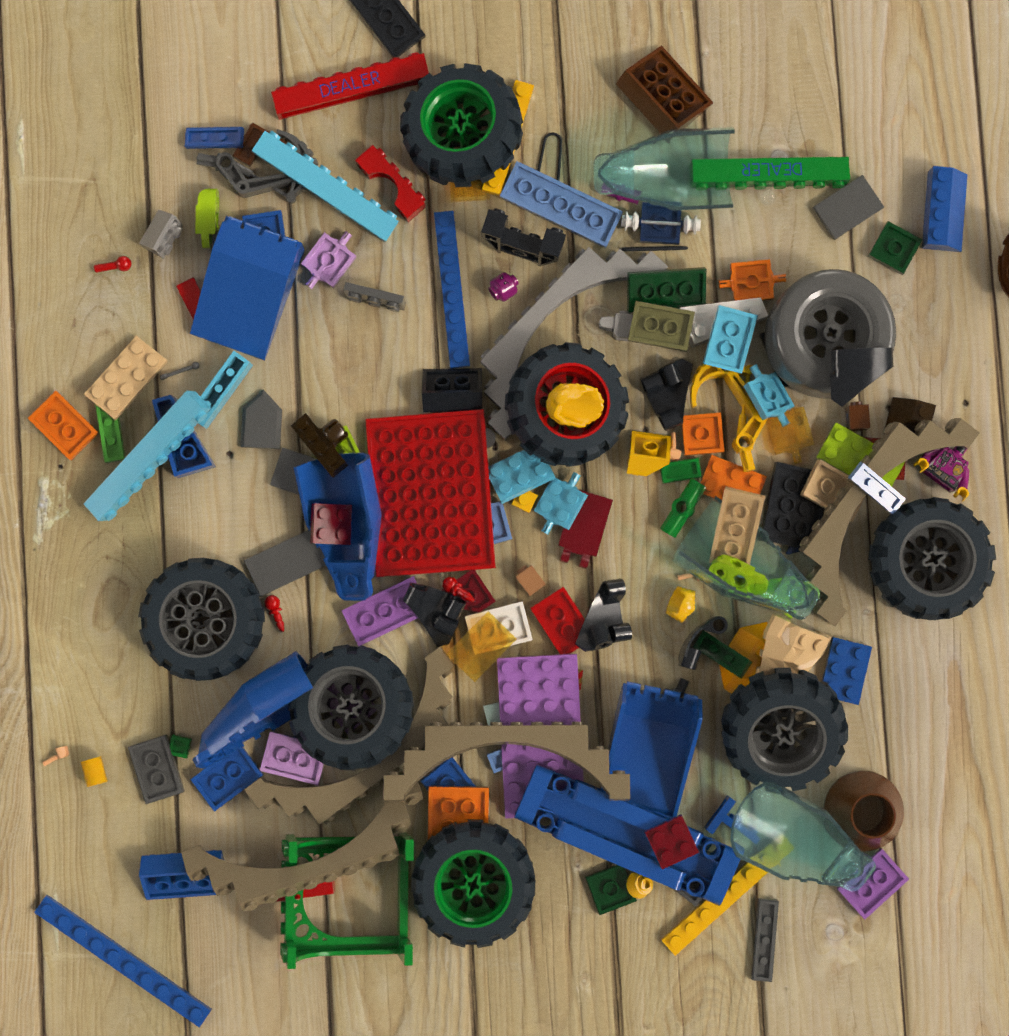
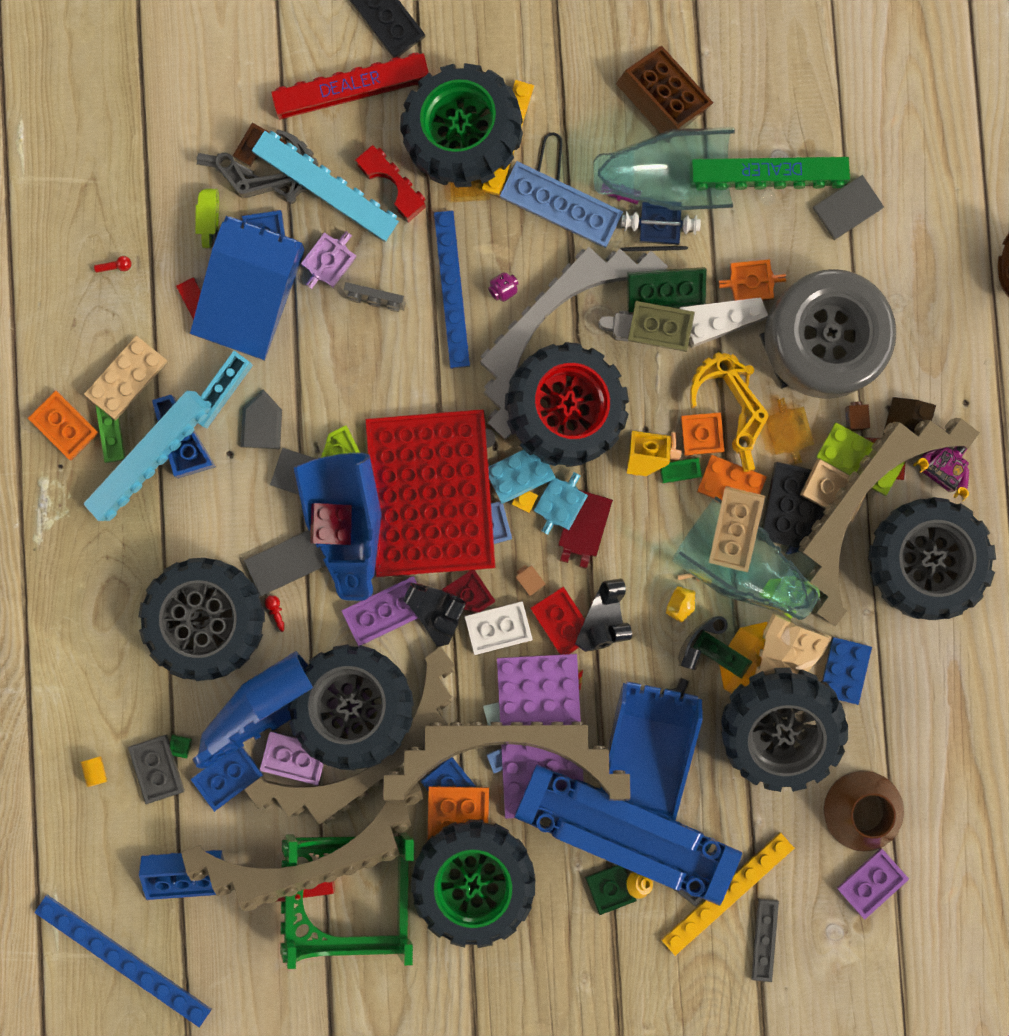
light nougat hand [43,746,69,766] -> none
light grey slope [139,209,183,259] -> none
dark grey hinge [159,362,199,380] -> none
blue tile [184,127,244,149] -> none
dark brown plate [291,413,348,478] -> none
black slope [422,368,483,413] -> none
red bar [442,577,475,602] -> none
clear yellow plate [446,611,516,682] -> none
black wedge [481,208,566,267] -> none
yellow hair [546,383,604,428] -> none
black panel [640,359,693,431] -> none
dark red plate [645,814,699,870] -> none
green piece [660,478,707,538] -> none
medium azure plate [703,305,758,374] -> none
blue bracket [704,795,759,845] -> none
lime piece [708,554,769,596] -> none
clear light blue windscreen [730,782,876,891] -> none
medium azure plate [743,364,794,427] -> none
black panel [830,348,894,407] -> none
plate [848,462,906,515] -> none
dark green plate [868,221,922,275] -> none
blue slope [922,166,968,252] -> none

